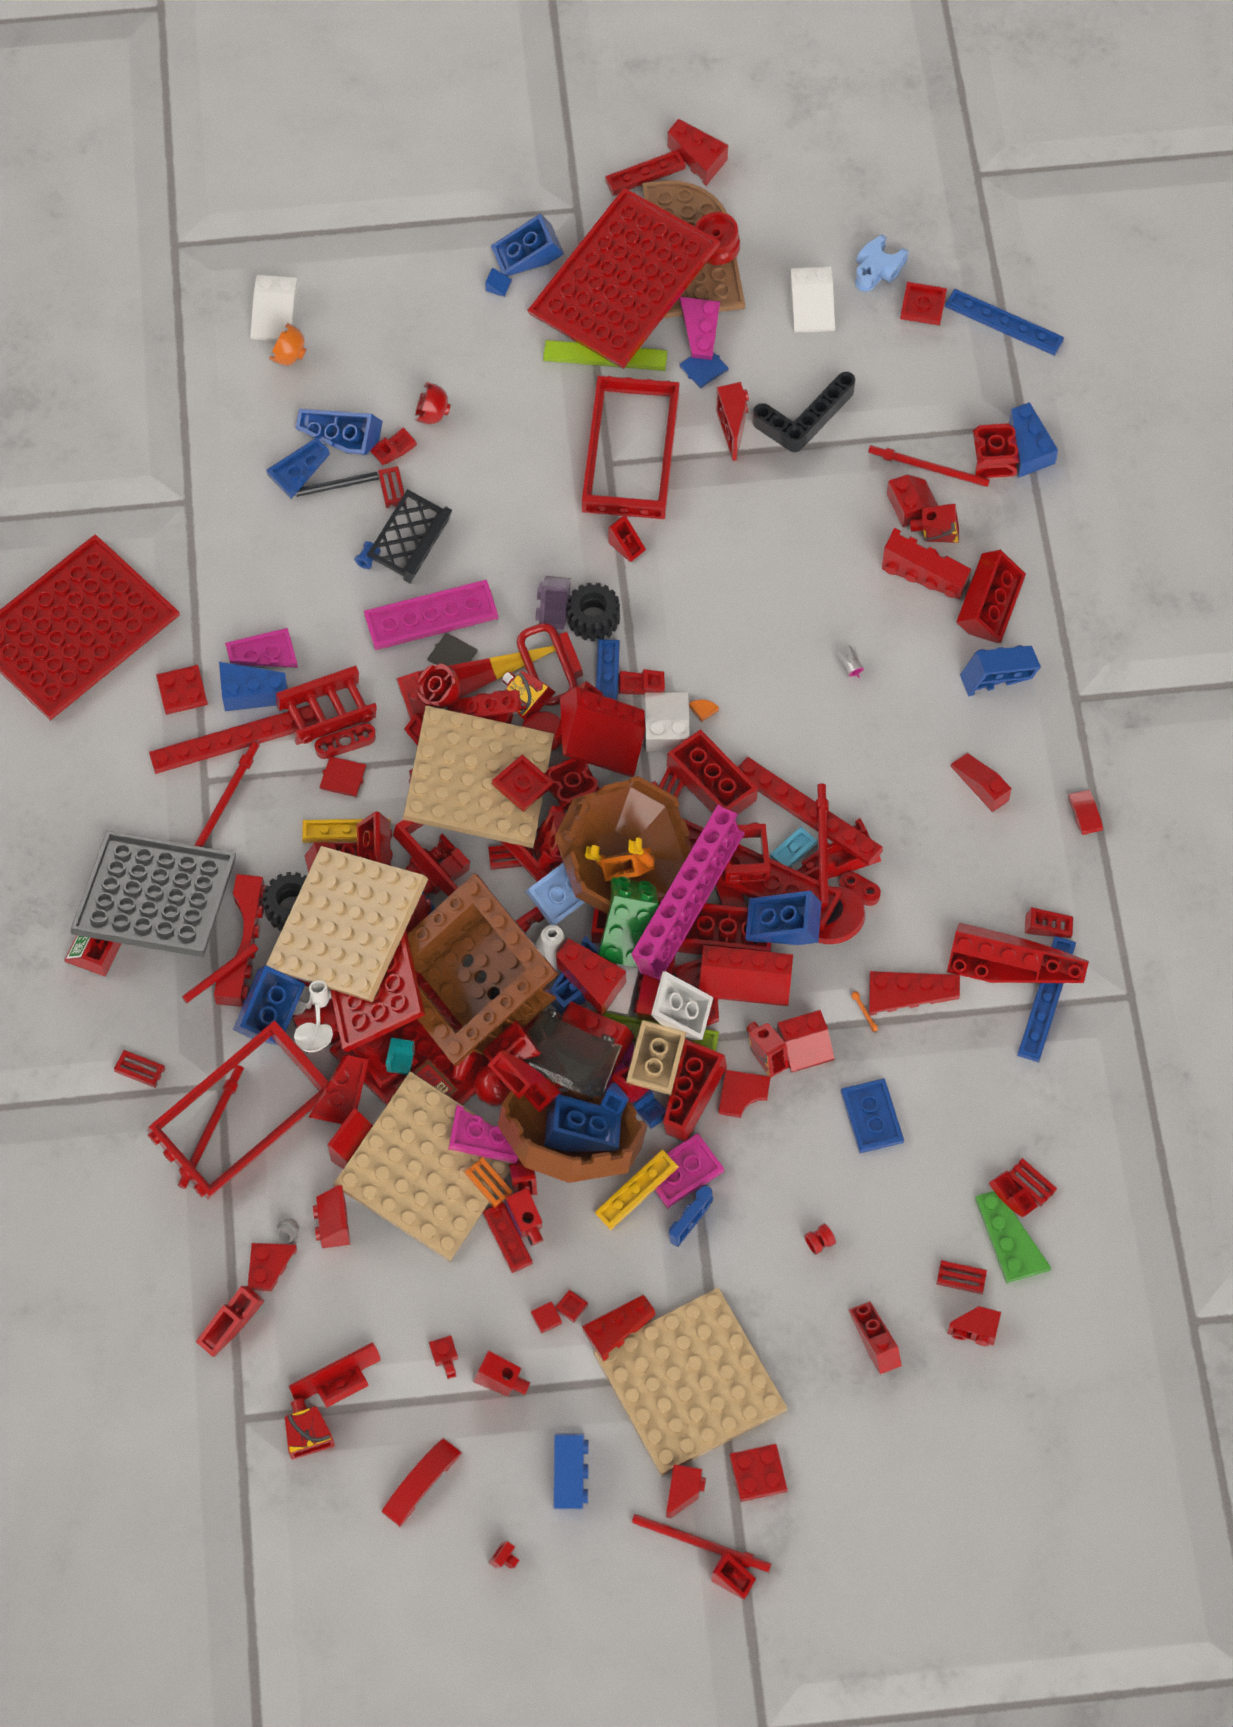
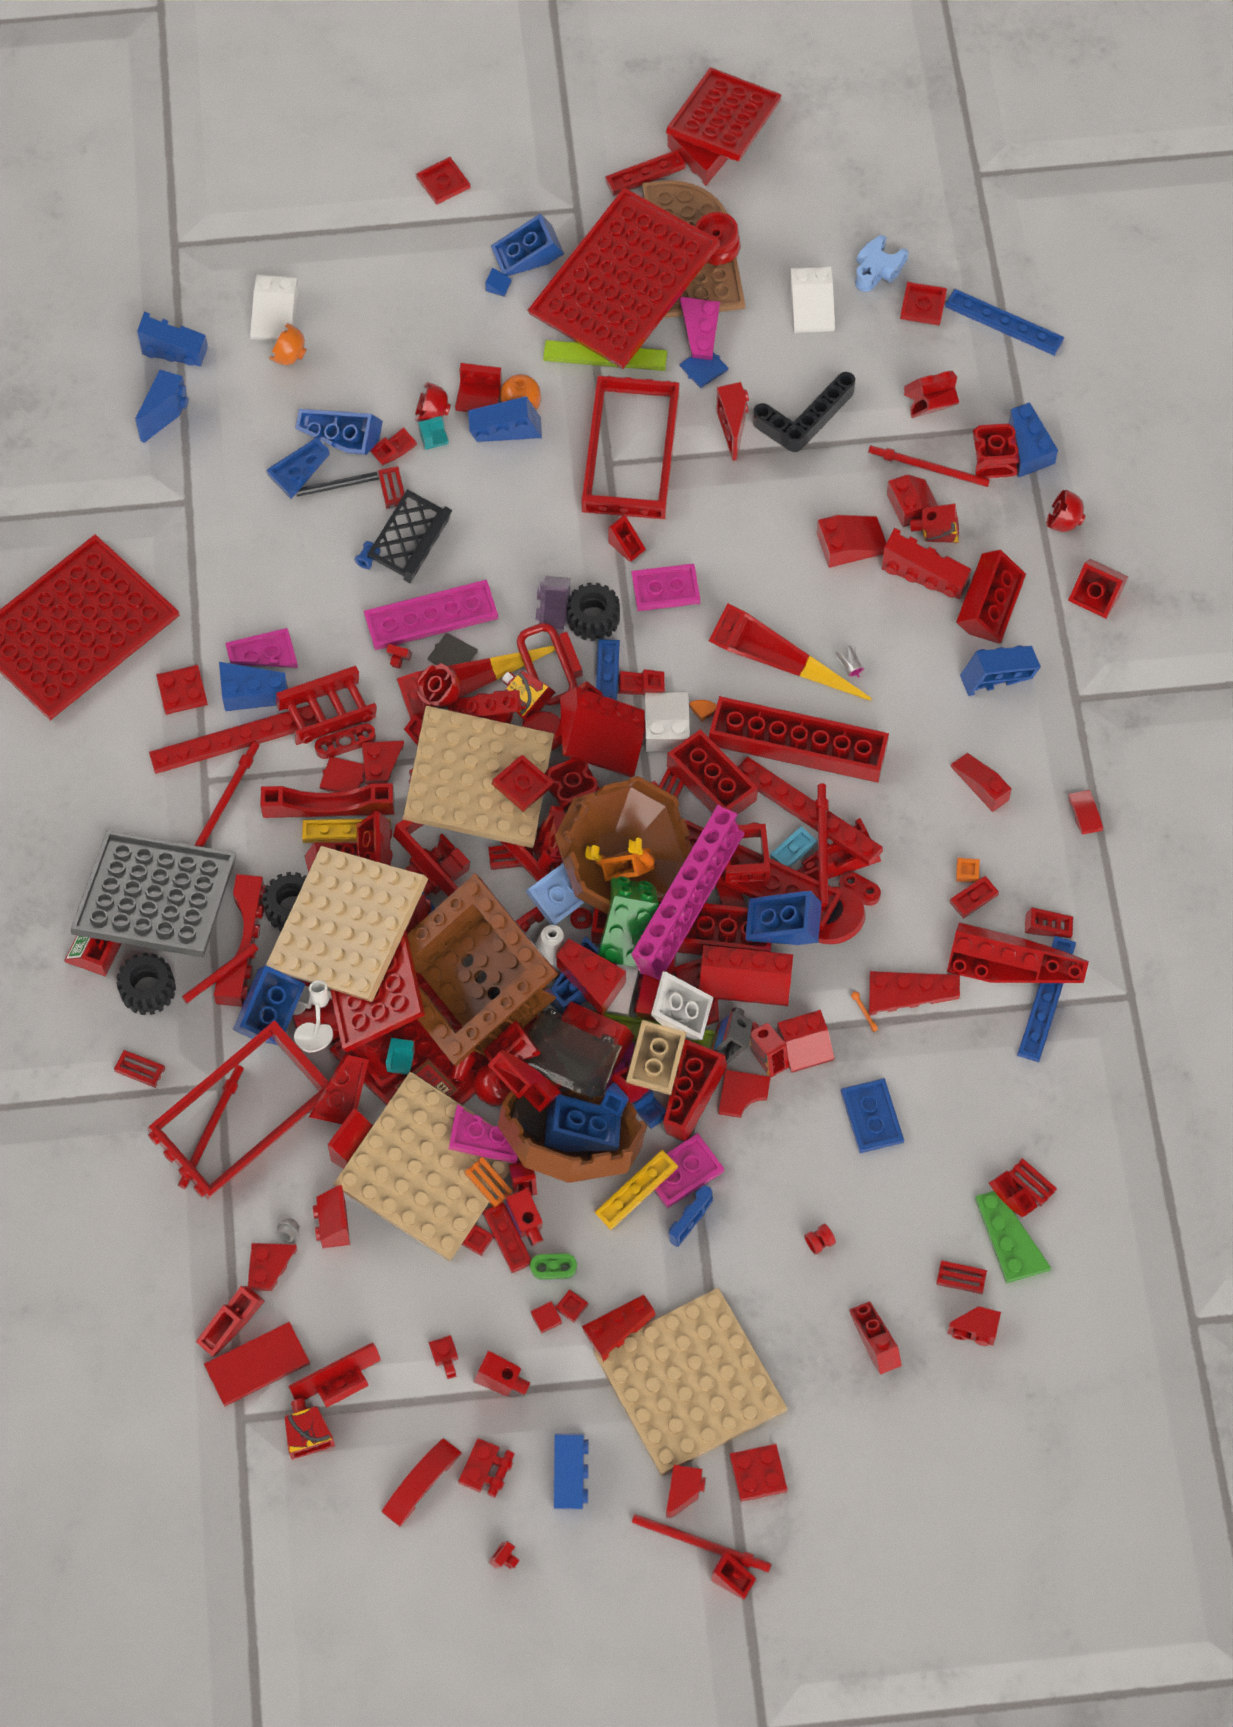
none -> black tyre [116,953,176,1015]
none -> blue slope [135,369,189,443]
none -> blue wedge [137,311,208,366]
none -> red tile [204,1322,310,1407]
none -> red arch [260,783,395,818]
none -> red wing [362,740,404,785]
none -> red tile [386,644,412,669]
none -> red tile [416,157,471,205]
none -> teal panel [418,416,449,450]
none -> red bracket [455,363,502,412]
none -> red plate [458,1438,515,1498]
none -> red tile [462,1224,494,1256]
none -> blue wedge [468,396,542,442]
none -> orange cylinder [500,374,541,410]
none -> clear smoke piece [511,1096,548,1142]
none -> bright green plate [530,1253,577,1280]
none -> red plate [570,908,592,930]
none -> dark pink plate [631,564,700,611]
none -> red plate [666,67,782,162]
none -> red plate [708,603,872,700]
none -> red brick [709,696,889,783]
none -> dark grey torso [709,1007,752,1064]
none -> red slope [817,515,887,568]
none -> red piece [904,370,959,418]
none -> red plate [950,876,999,919]
none -> orange plate [956,858,980,883]
none -> red cylinder [1046,489,1086,532]
none -> red slope [1068,559,1129,619]

